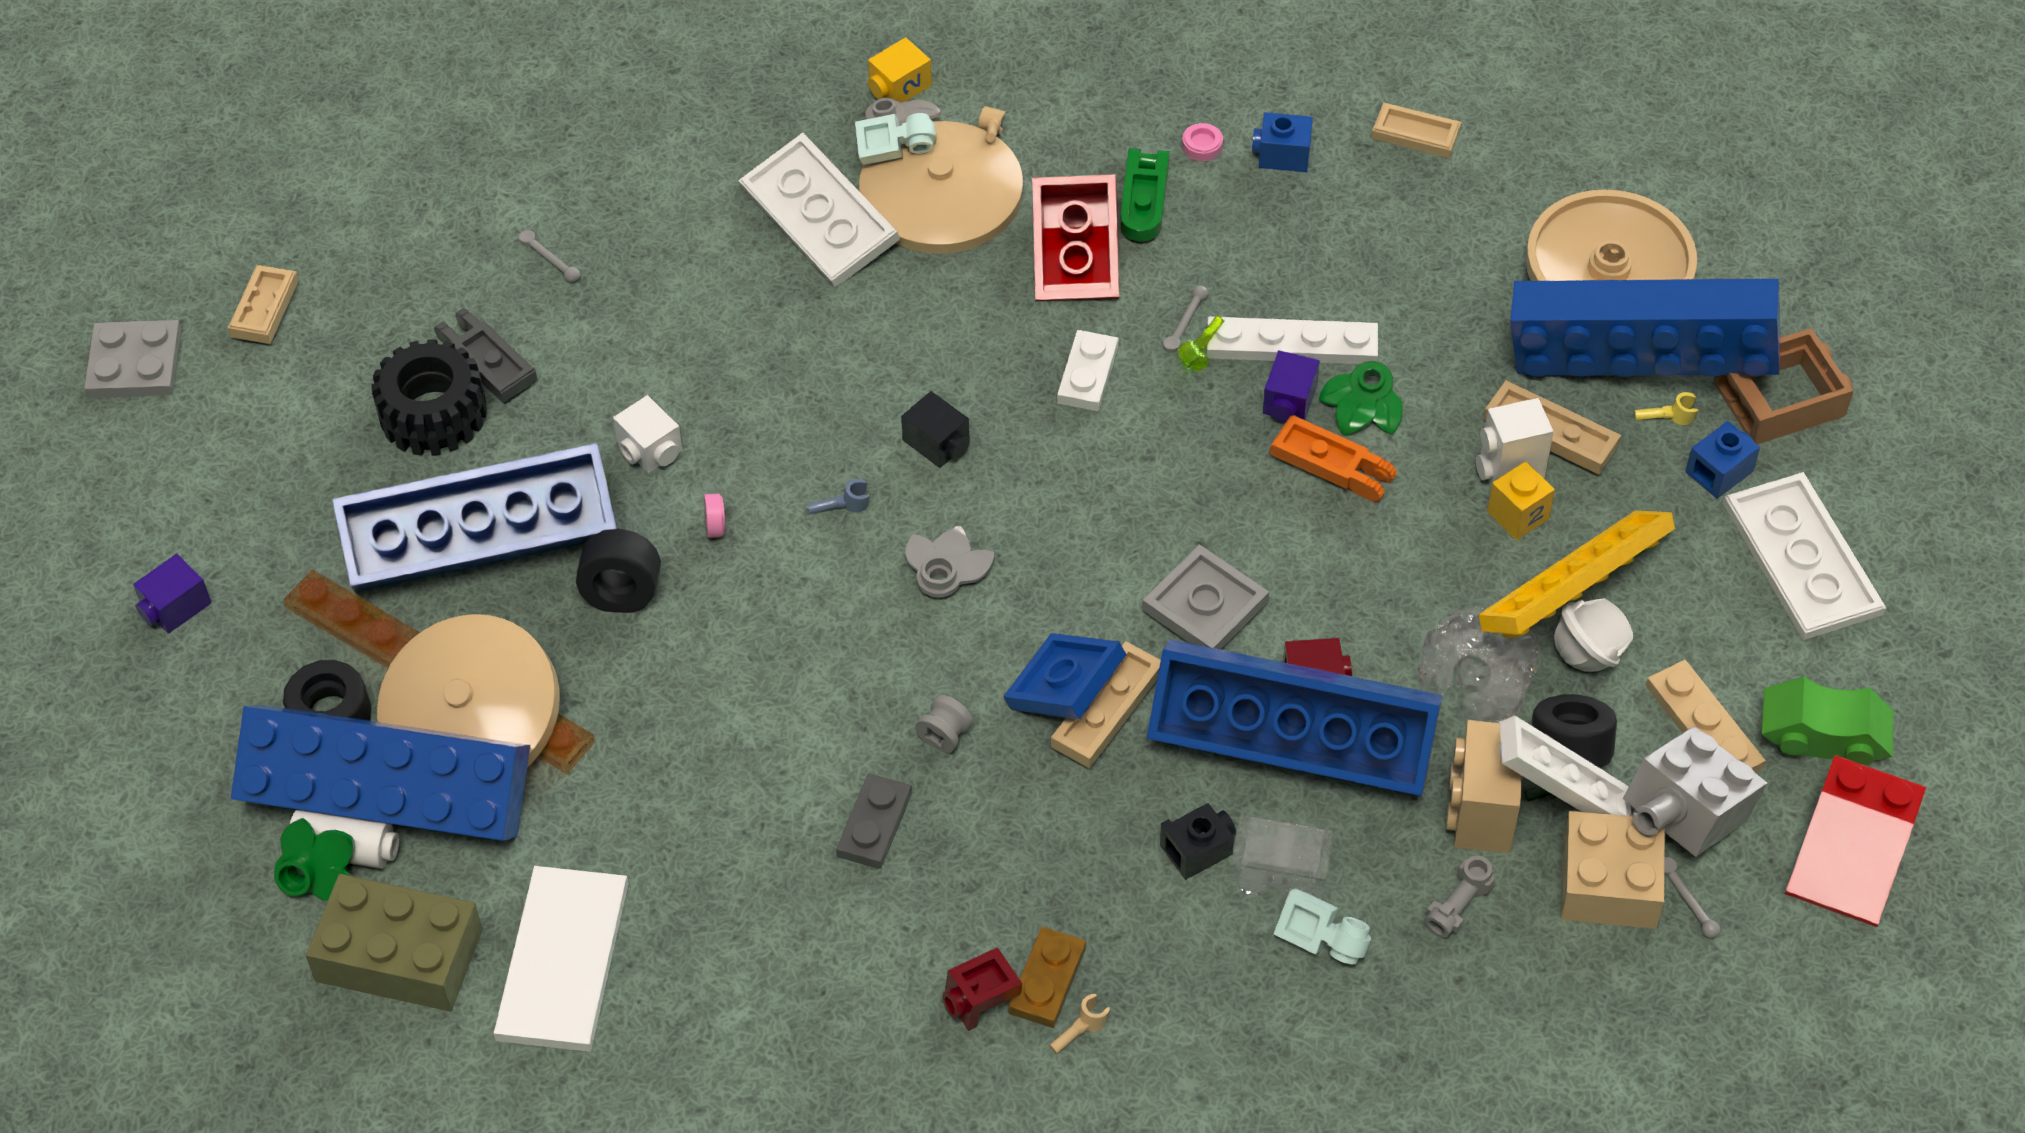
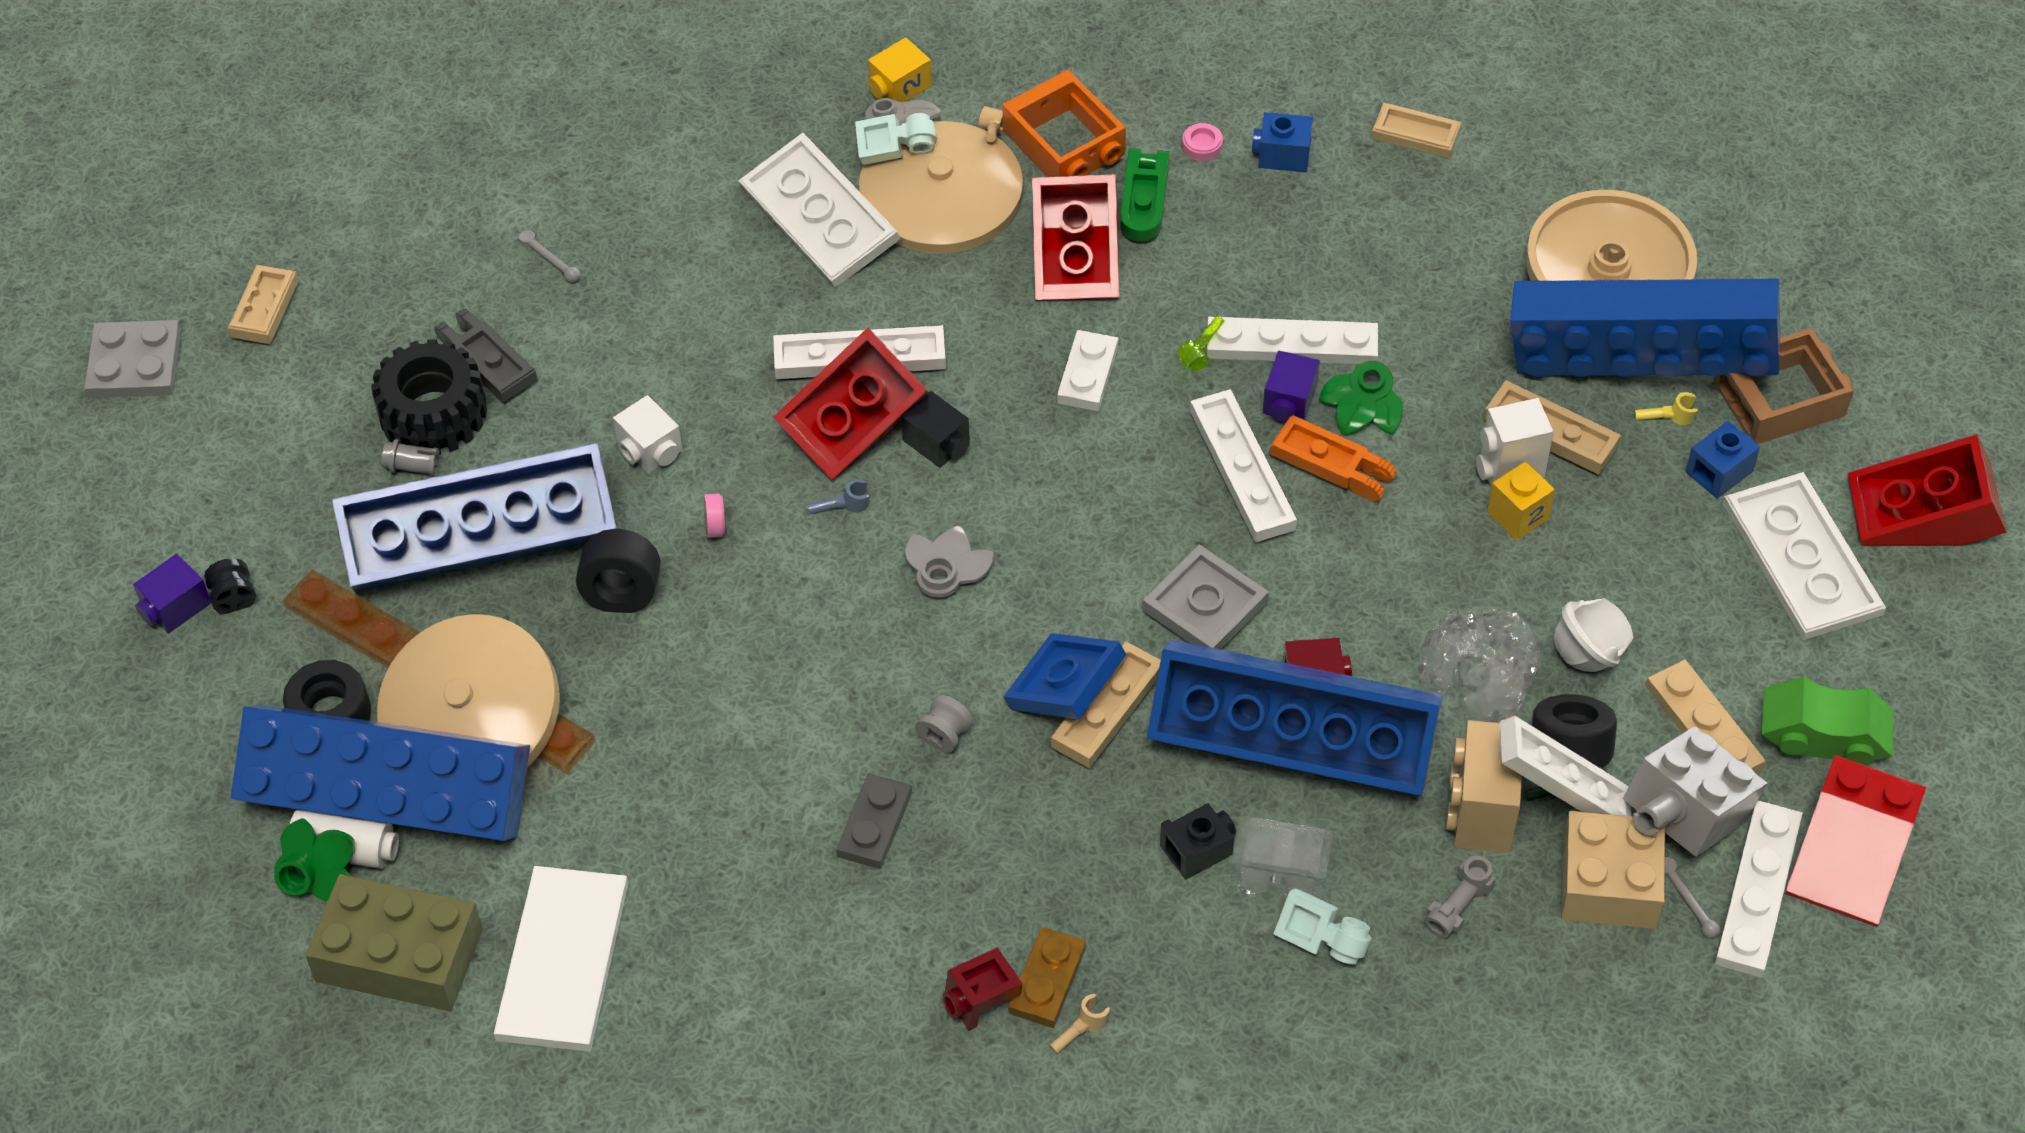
light grey hinge [1163,285,1208,353] -> none
yellow plate [1478,510,1675,638] -> none
none -> black wheel [204,558,256,614]
none -> light grey pin [382,439,439,476]
none -> white plate [773,325,946,379]
none -> red slope [773,327,929,480]
none -> orange window [1002,69,1126,177]
none -> white plate [1190,389,1297,543]
none -> white plate [1715,801,1803,978]
none -> red slope [1848,434,2007,546]

